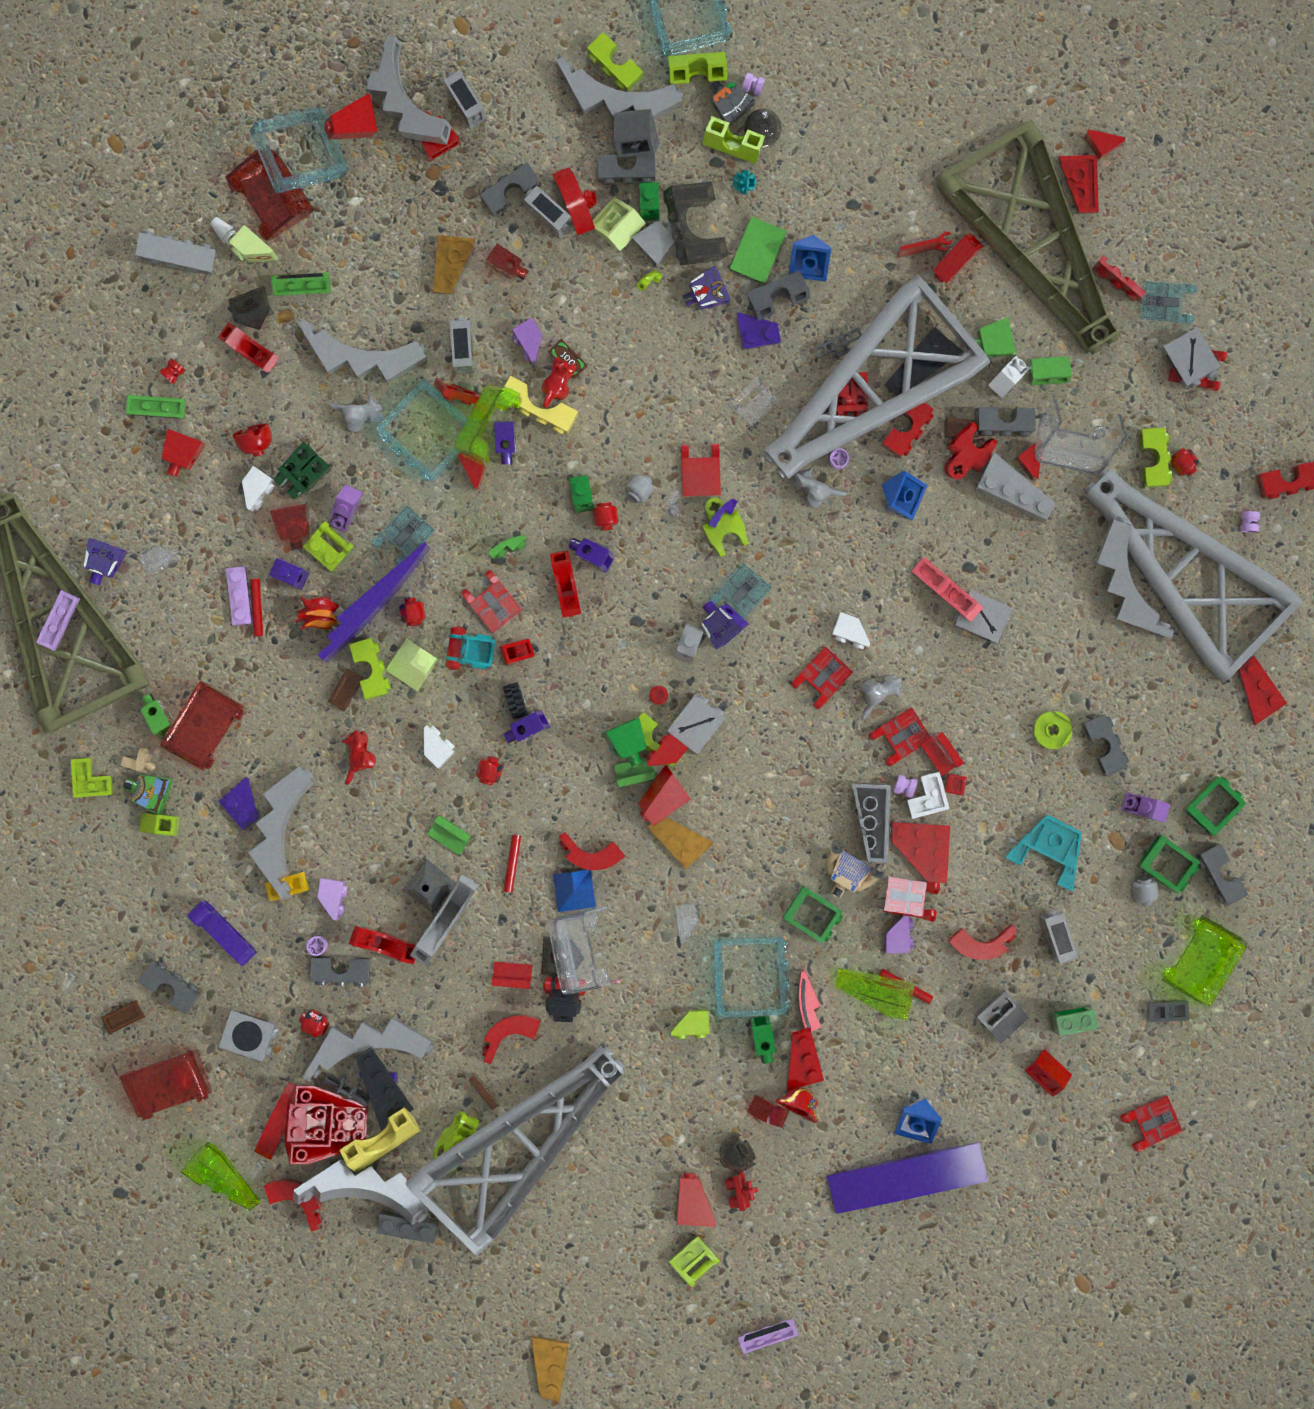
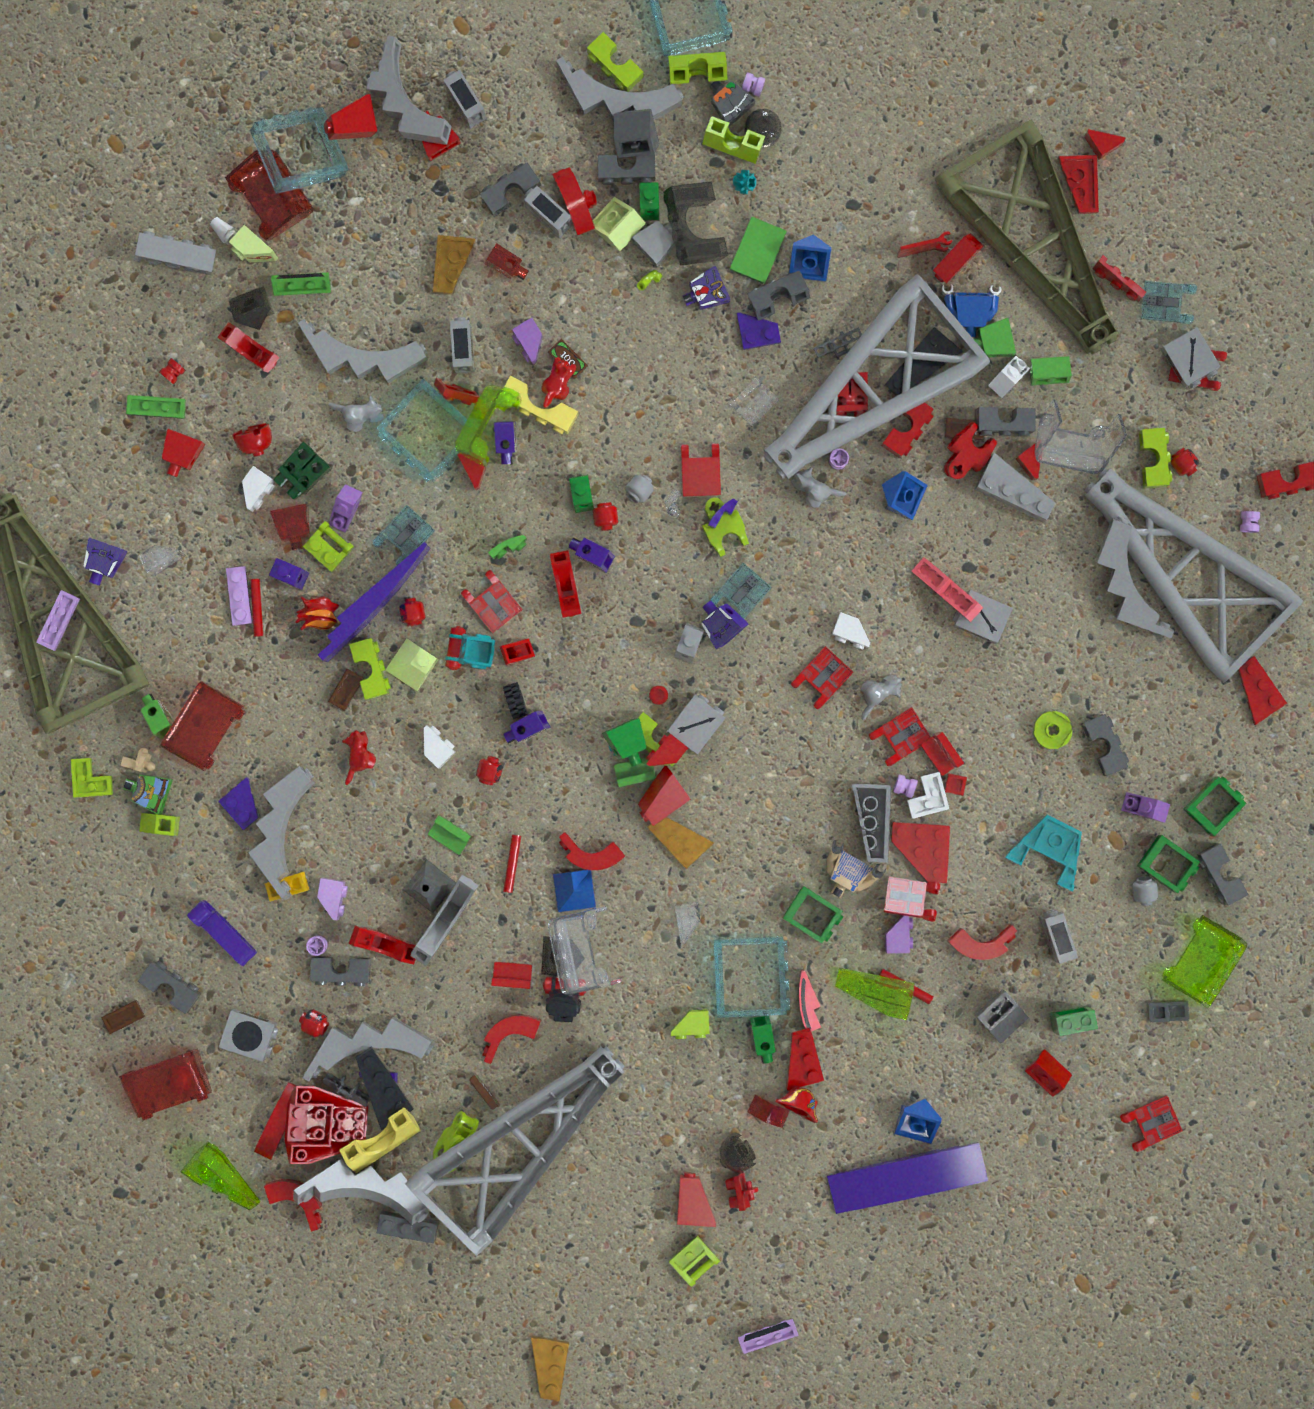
none -> blue torso [942,284,1001,337]

